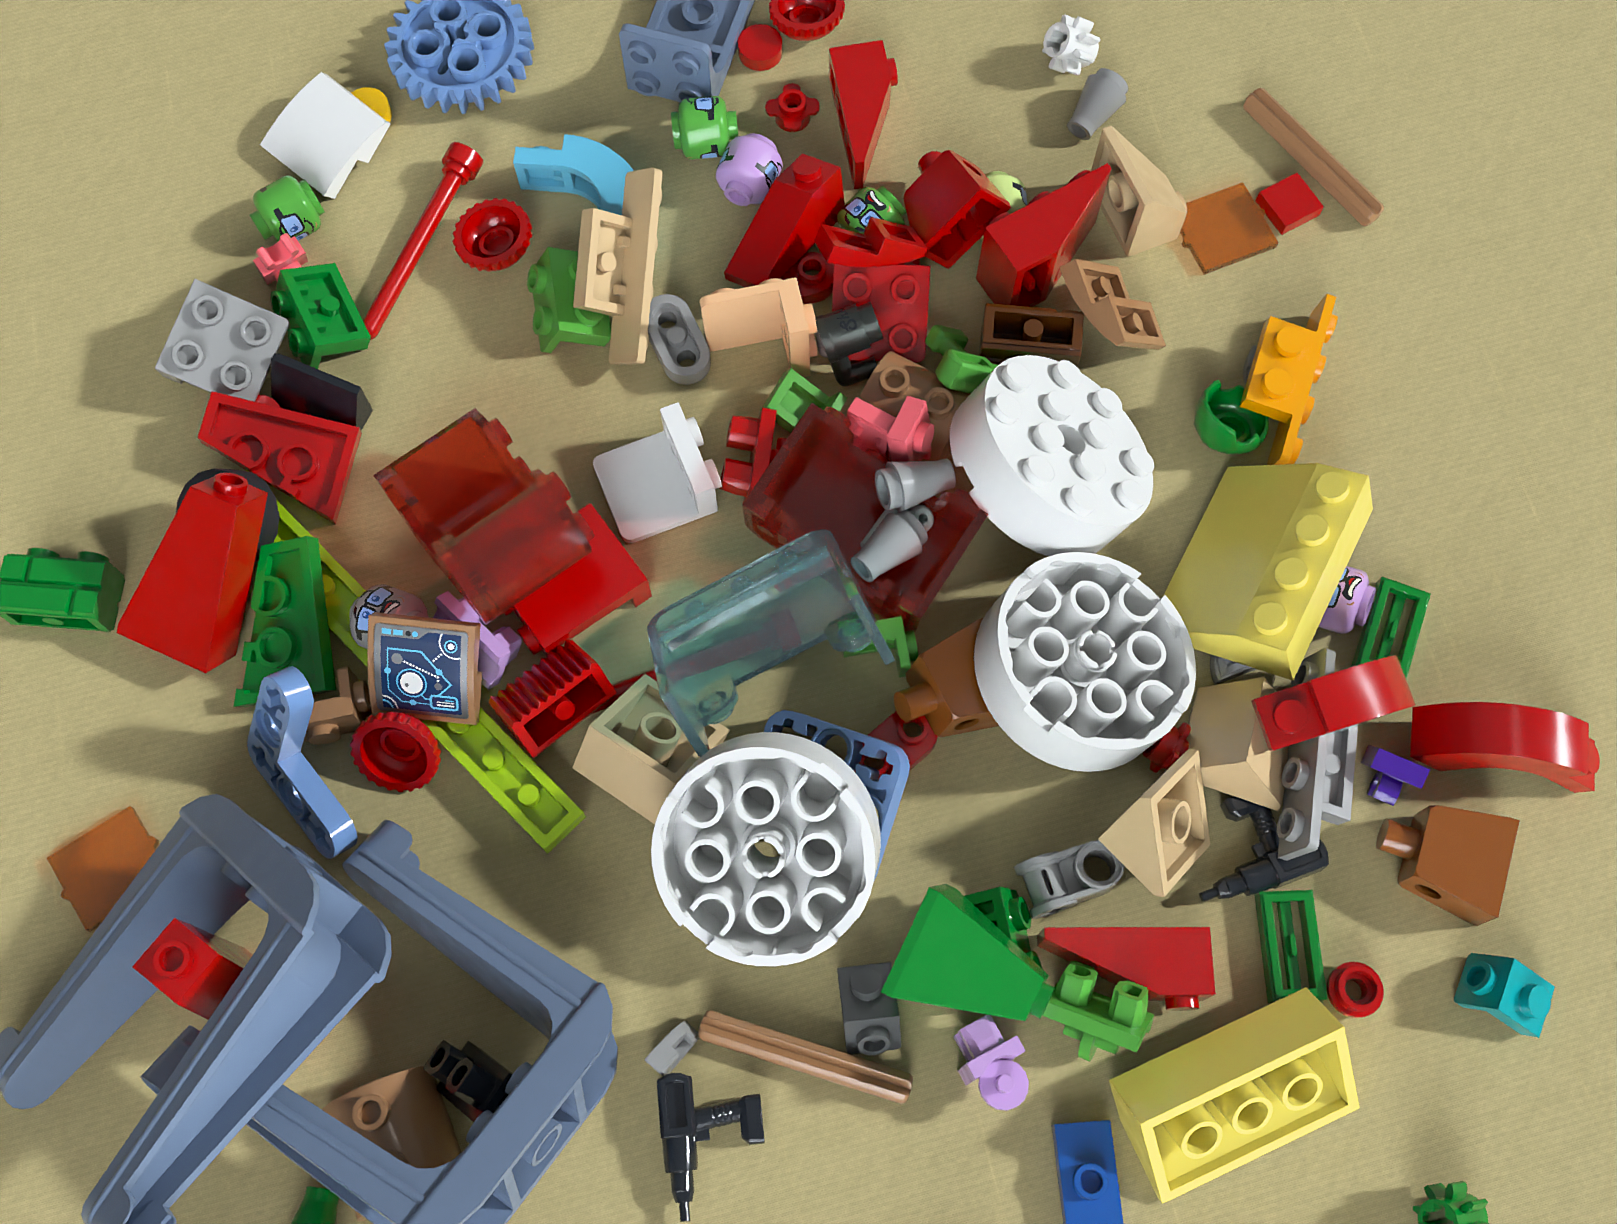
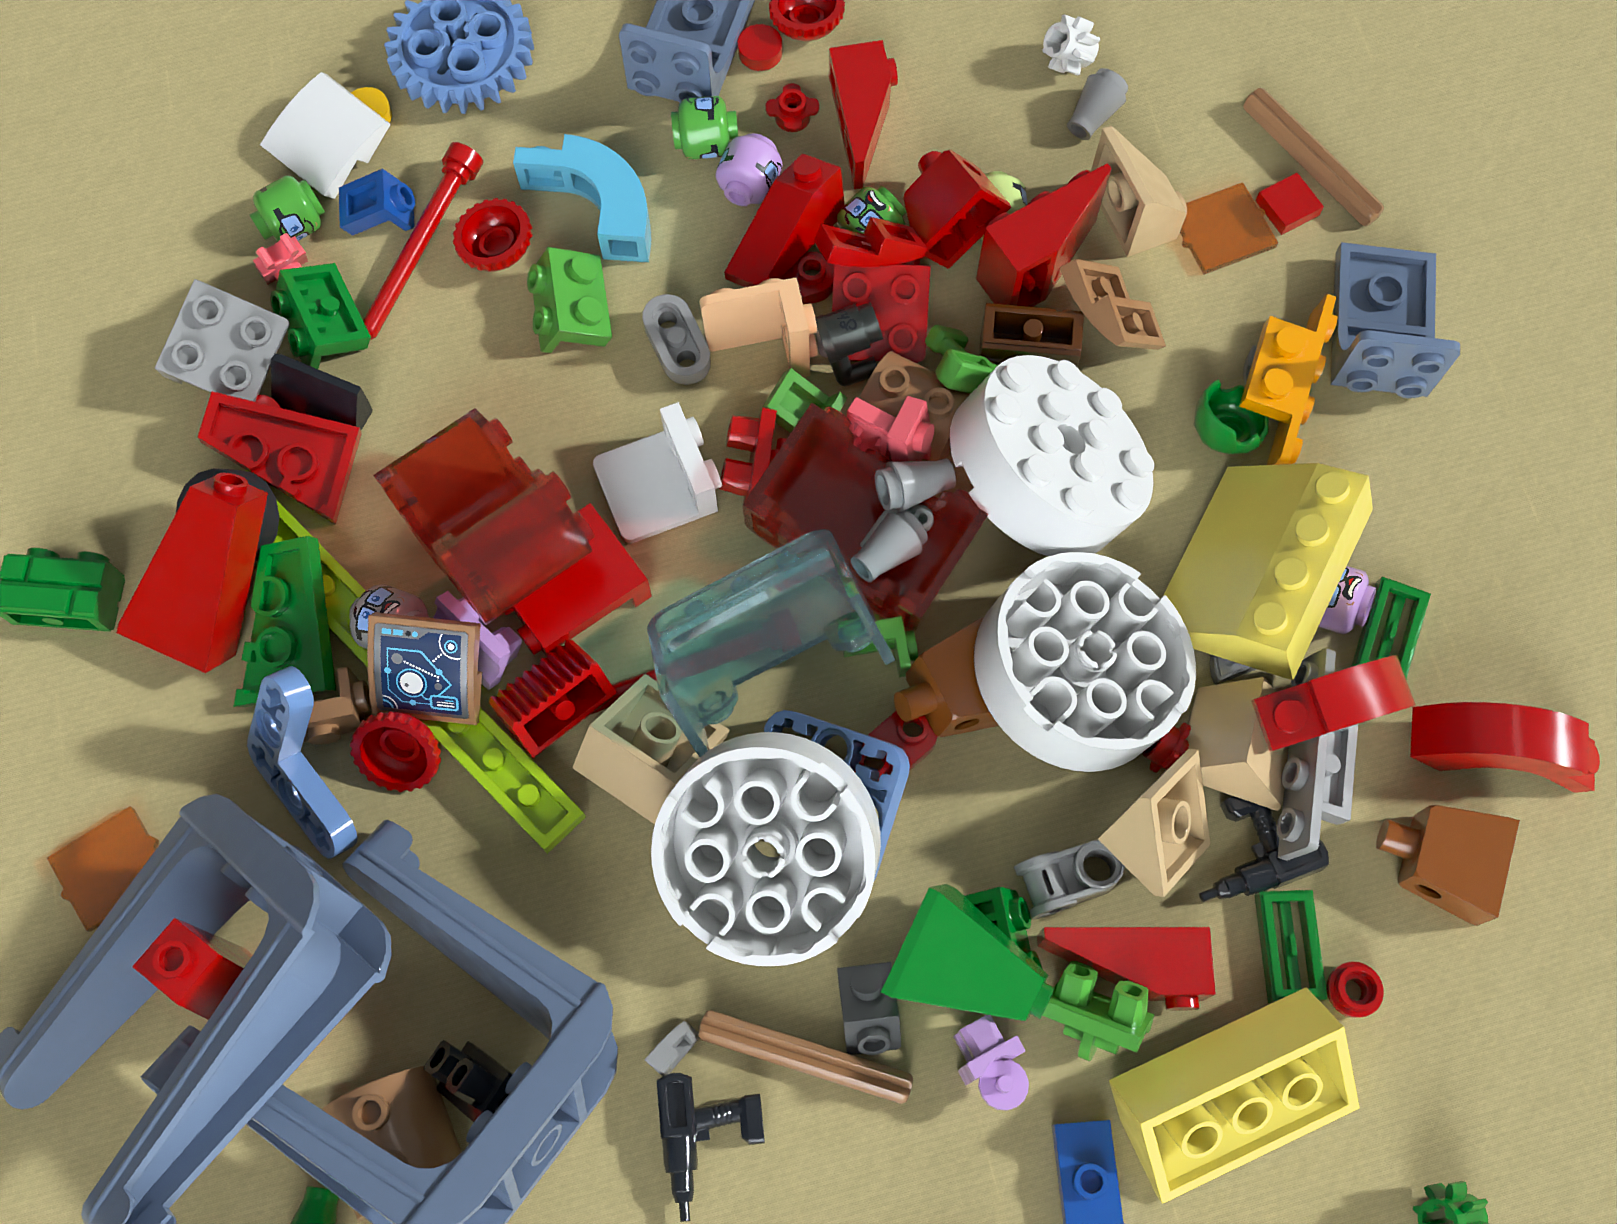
tan bracket [573,167,662,365] -> none
dark purple tile [1361,745,1430,806] -> none
teal bracket [1454,953,1555,1038] -> none
none -> blue bracket [339,168,415,236]
none -> sand blue bracket [1331,242,1460,398]

